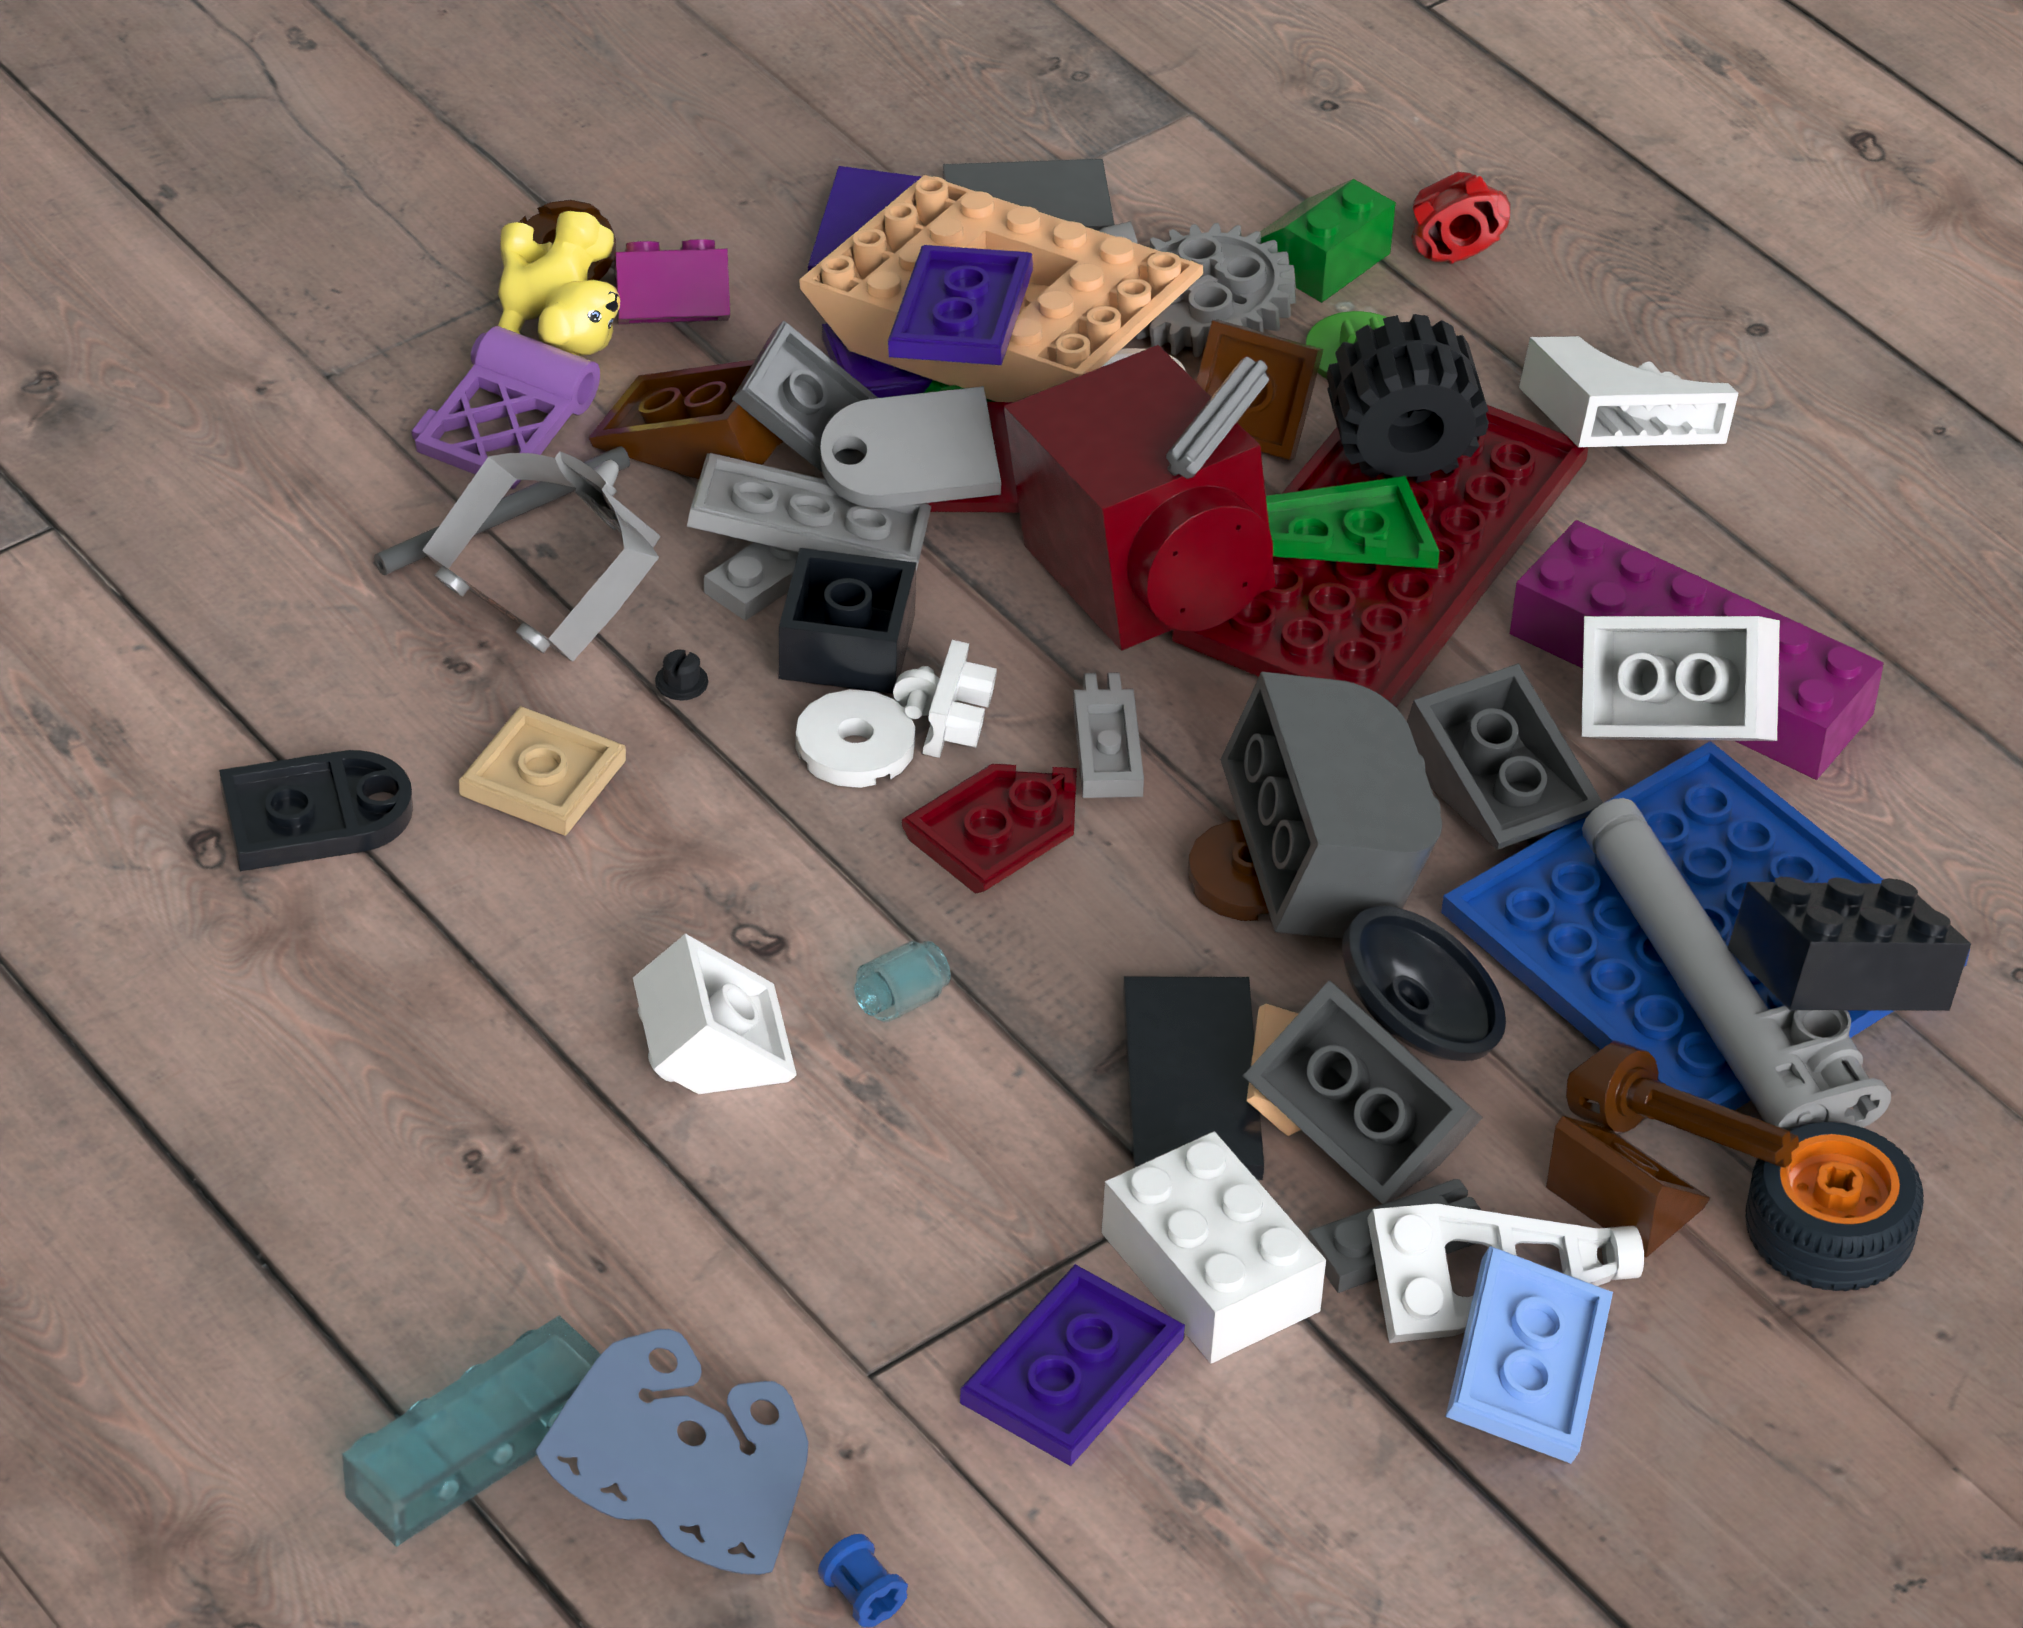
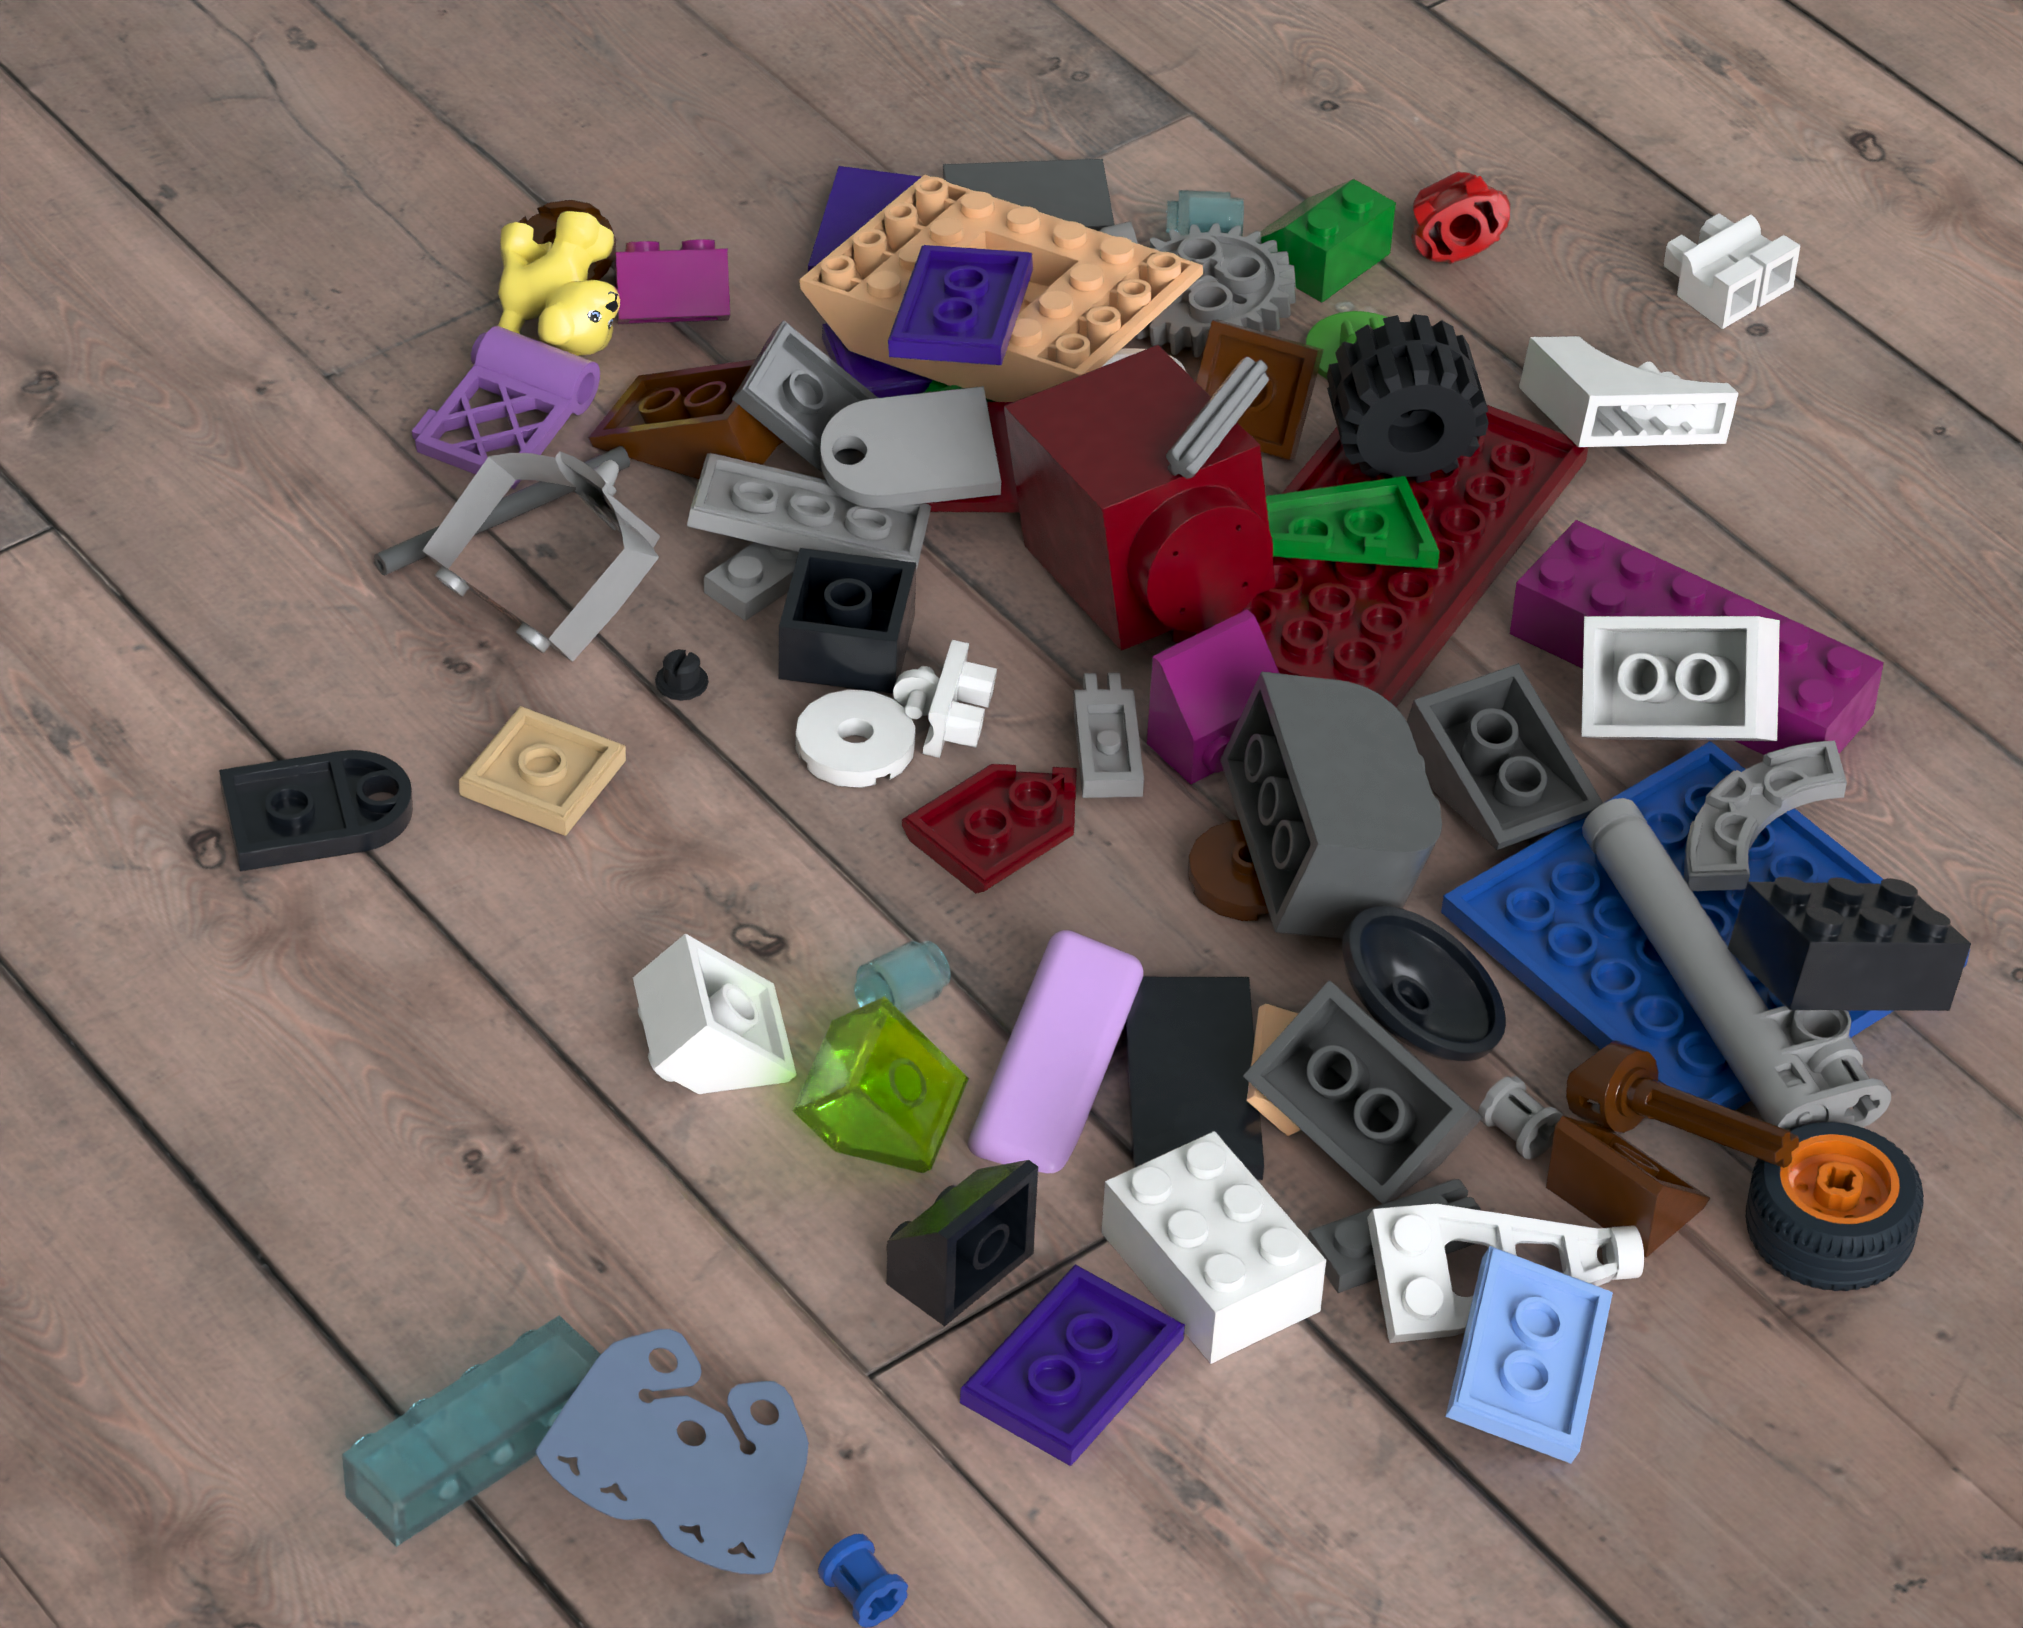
none -> clear neon green slope [792,996,969,1173]
none -> black slope [886,1160,1038,1327]
none -> lavender piece [968,930,1143,1173]
none -> magenta slope [1147,609,1280,784]
none -> clear light blue brick [1166,190,1244,236]
none -> light grey bush [1478,1076,1563,1159]
none -> white hips [1664,213,1800,329]
none -> light grey tile [1684,740,1847,891]

